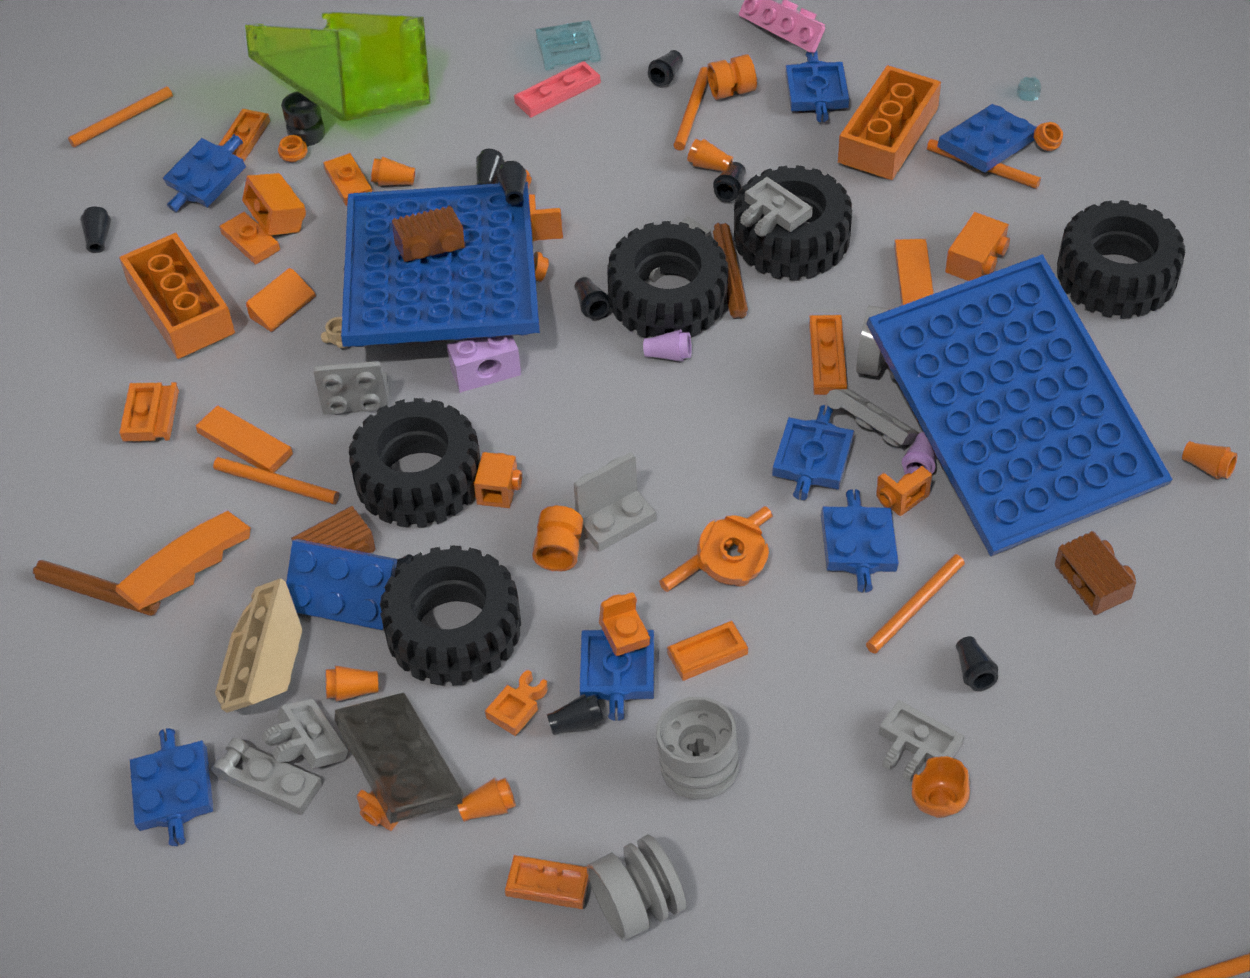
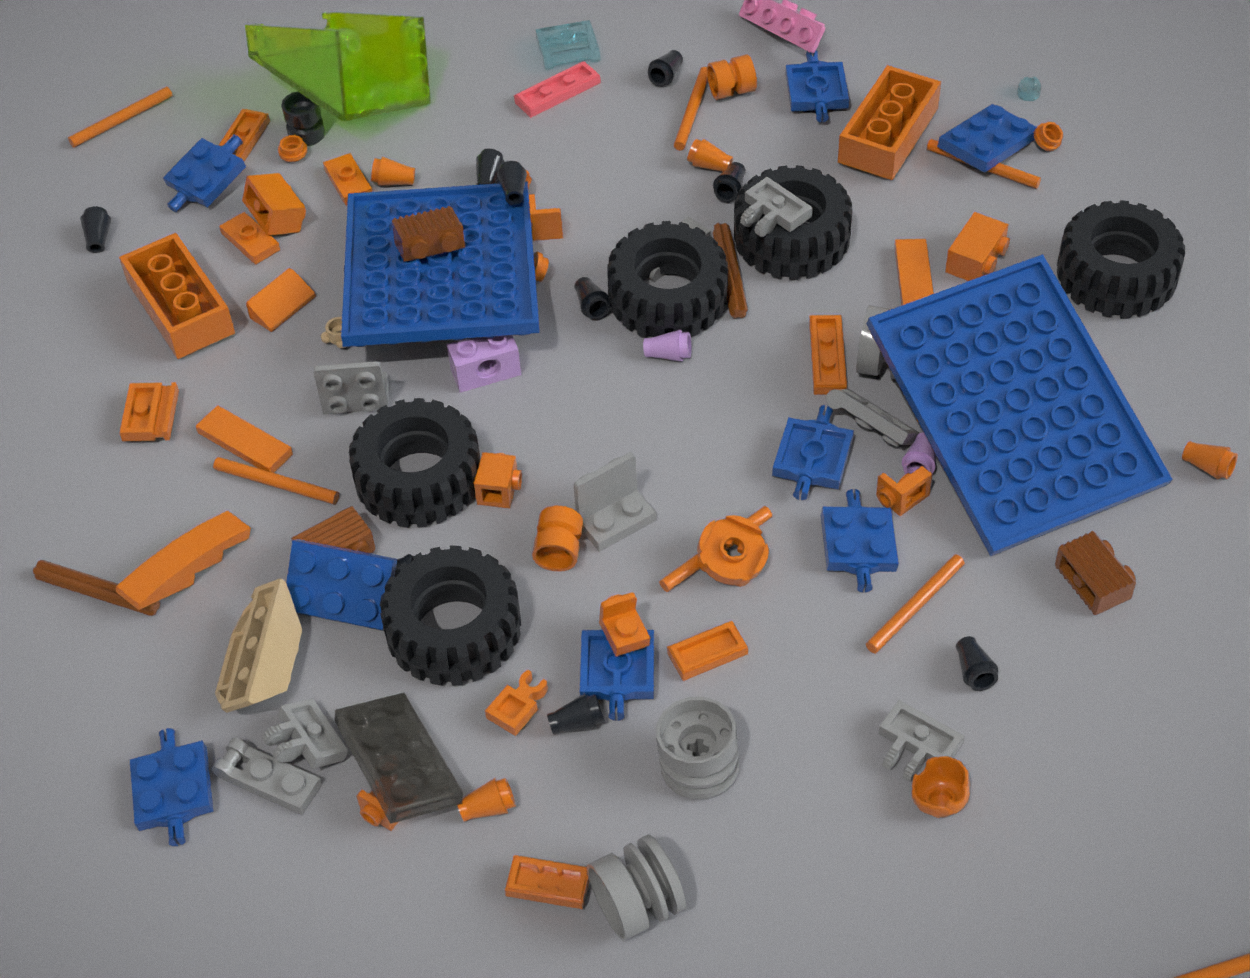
orange cone [325,665,378,702] -> none

